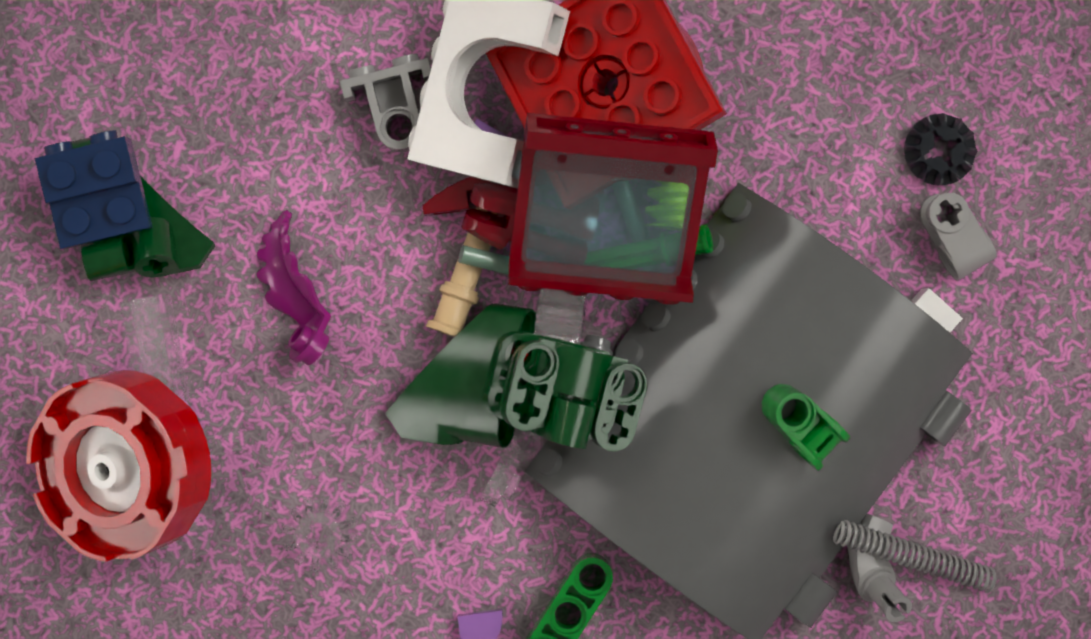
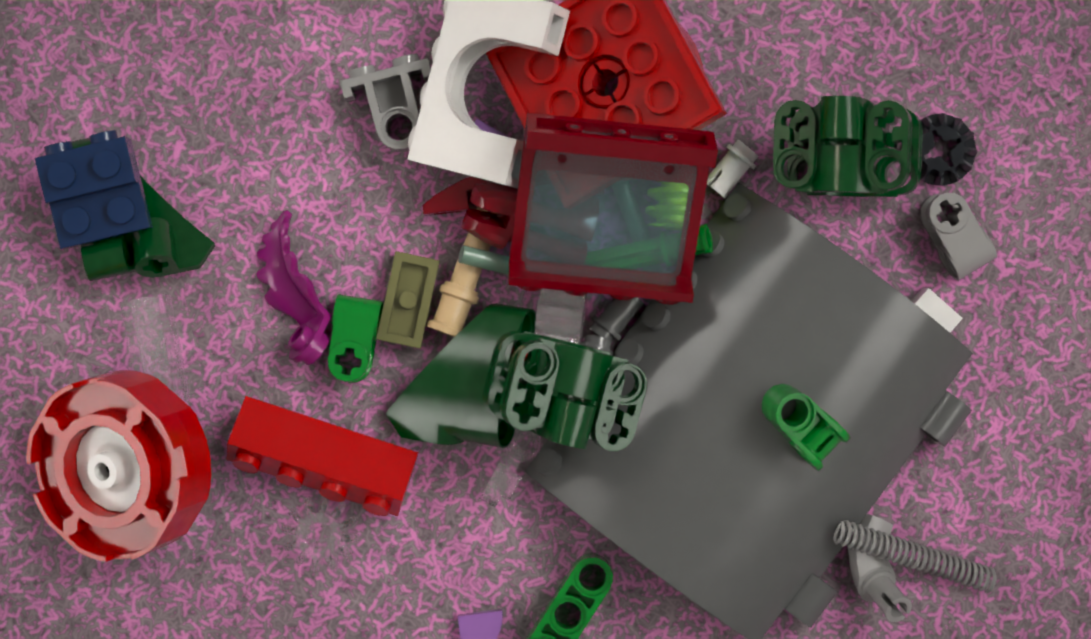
none -> red brick [226,396,419,516]
none -> green piece [328,294,383,383]
none -> olive plate [377,251,440,349]
none -> dark grey pin [589,297,645,343]
none -> white pin [707,140,759,198]
none -> dark green piece [773,96,923,197]

